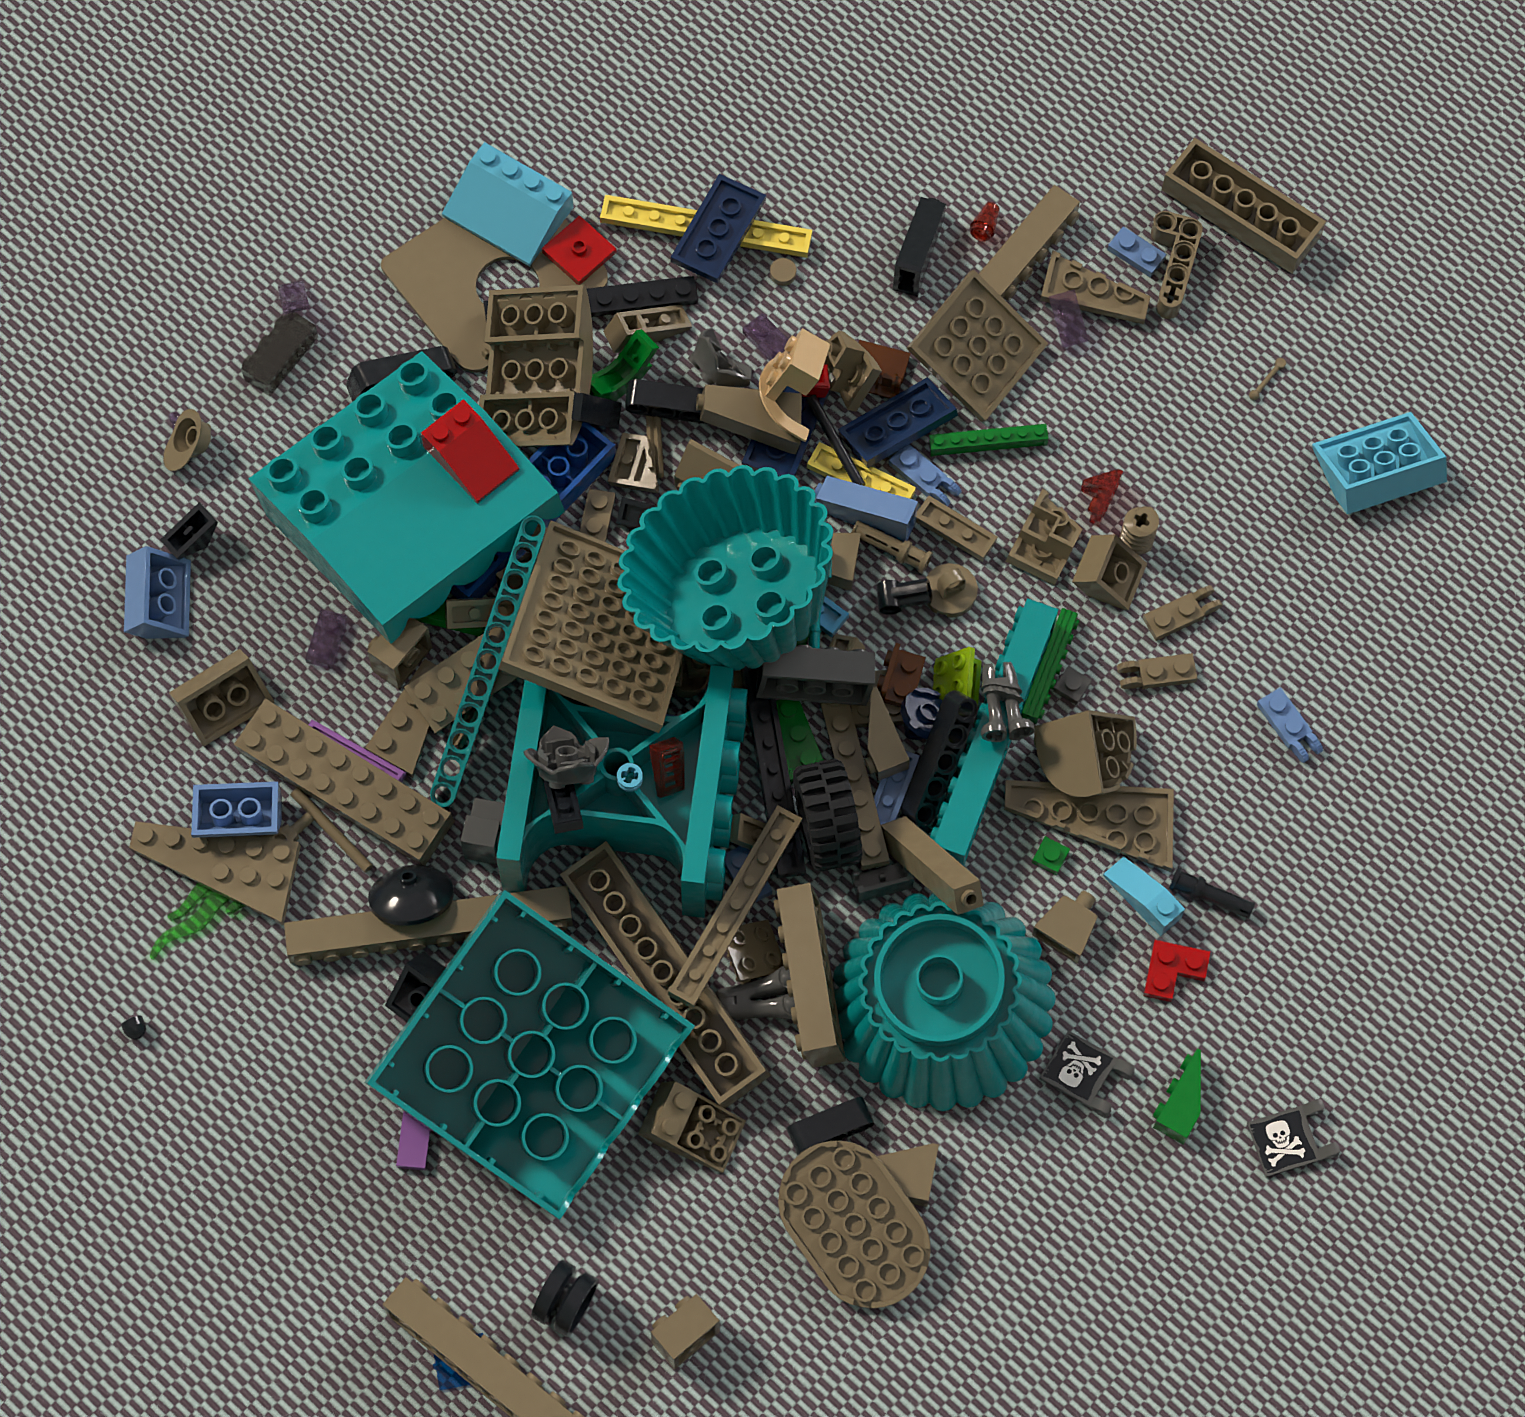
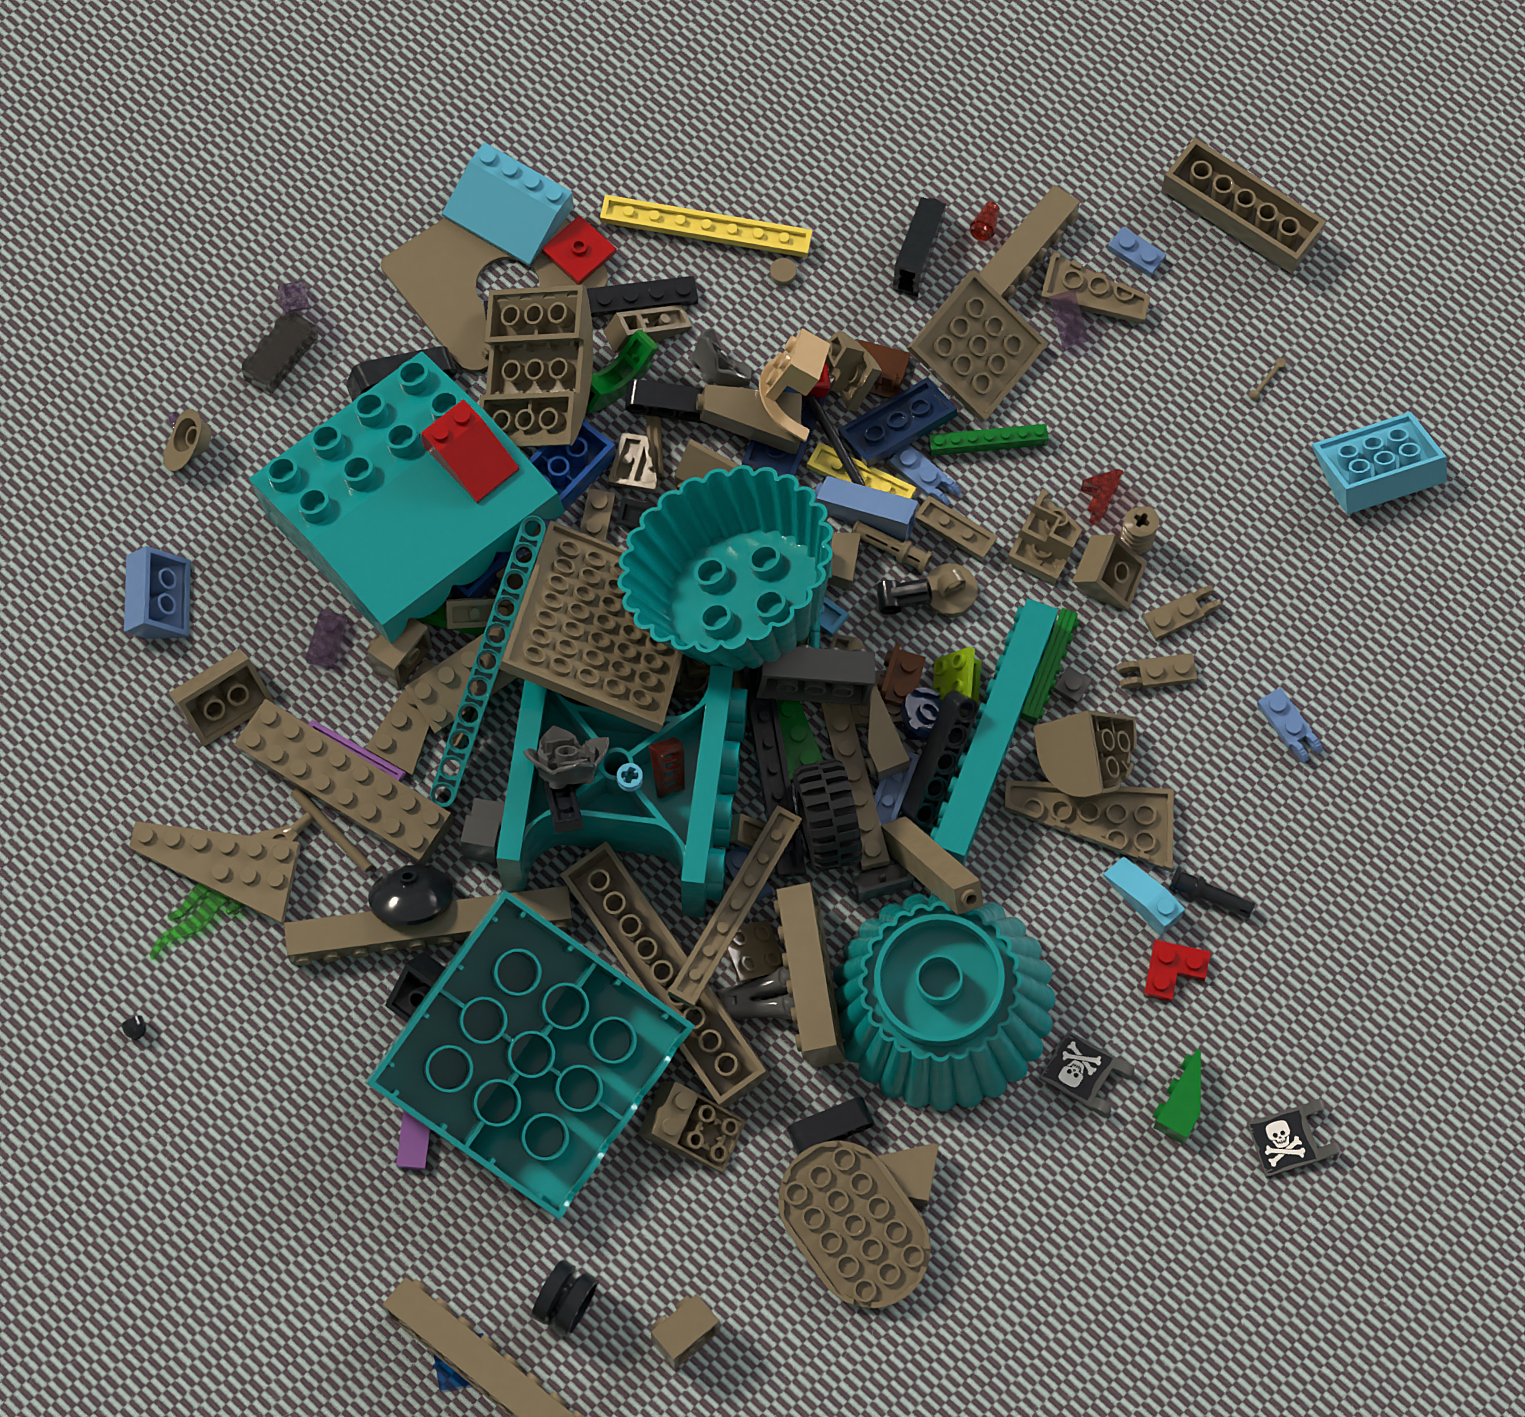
black slope [160,502,218,560] -> none
medium blue slope [191,782,282,838] -> none
black tile [571,392,622,429] -> none
dark blue plate [670,174,766,284] -> none
clear purple plate [742,313,788,361] -> none
dark grey piece [981,662,1035,742] -> none
green plate [1032,836,1070,876] -> none
dark tan torso [1032,891,1098,964] -> none
dark tan beam [1151,211,1203,319] -> none

